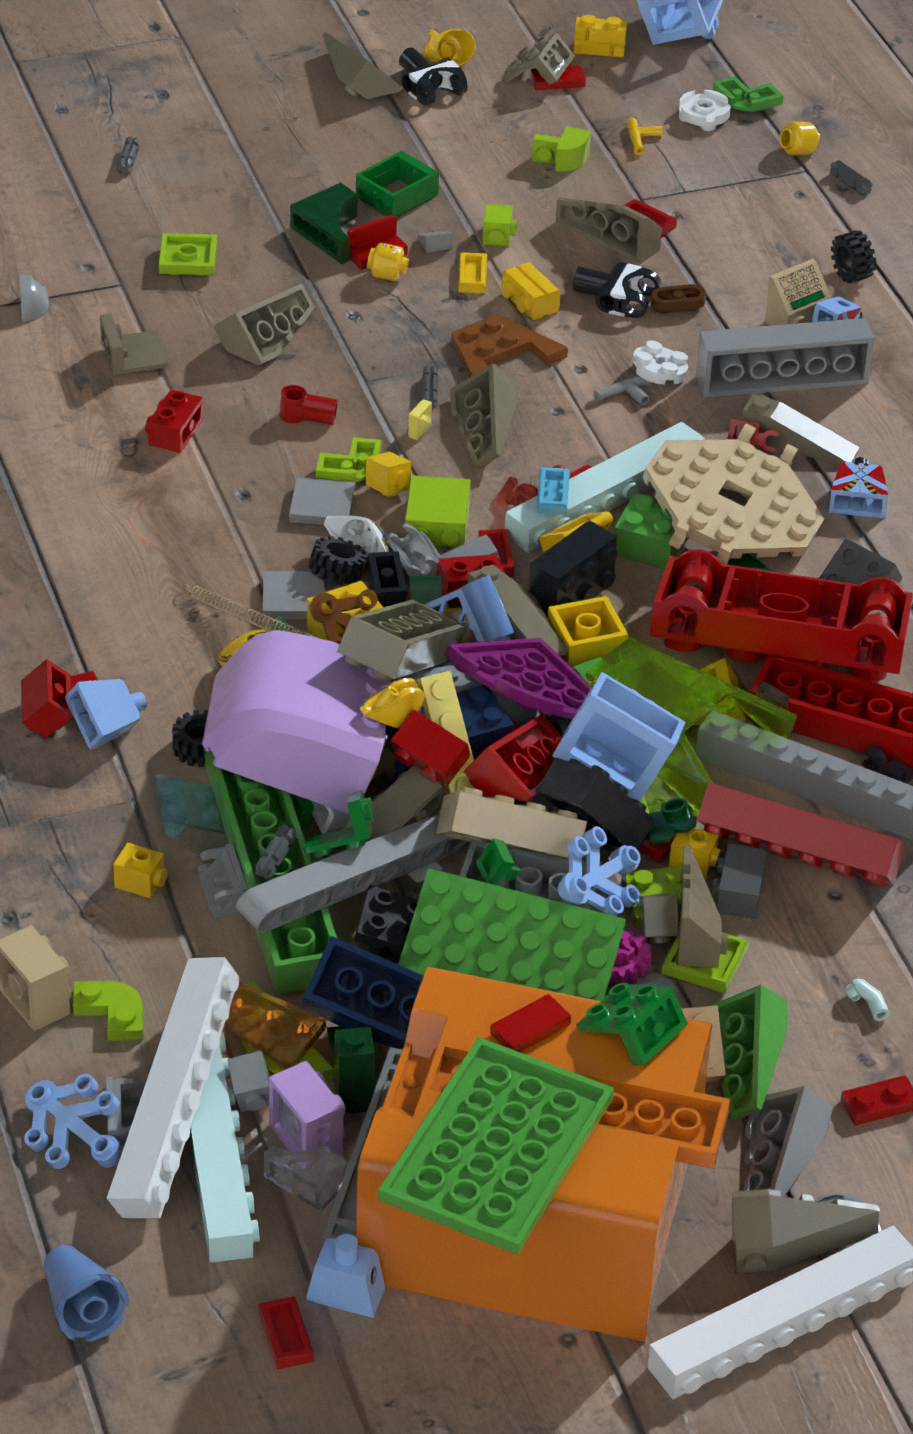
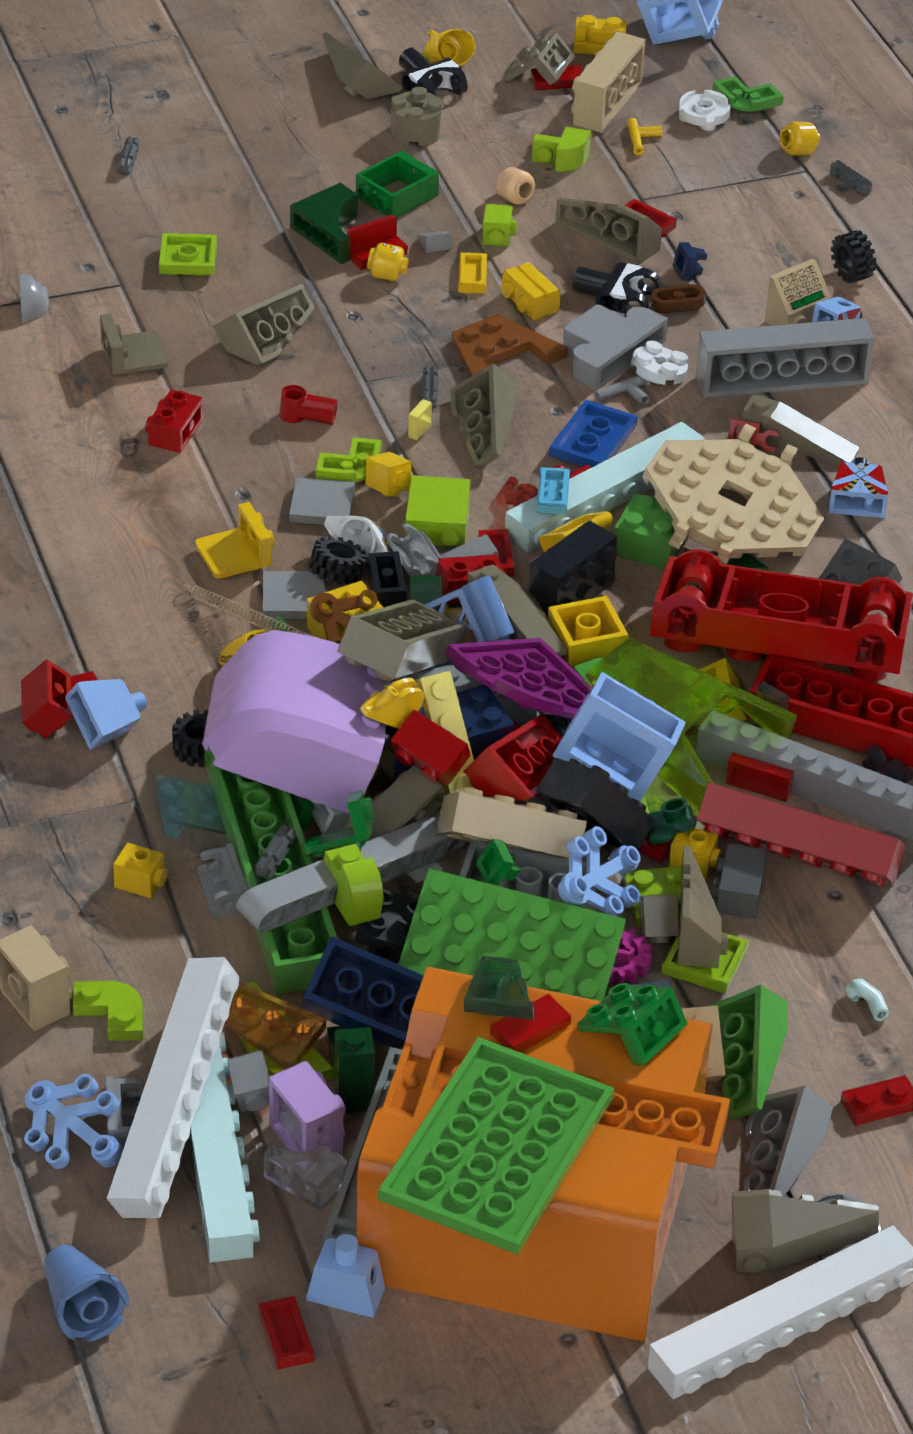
none -> yellow bracket [195,502,275,579]
none -> lime brick [323,844,383,926]
none -> dark tan brick [391,87,443,146]
none -> clear green wing [464,955,535,1020]
none -> light nougat head [496,167,535,205]
none -> blue plate [549,400,638,467]
none -> light grey brick [563,305,668,391]
none -> tan brick [571,31,646,133]
none -> dark blue tile [672,242,707,281]
none -> red tile [726,753,794,802]

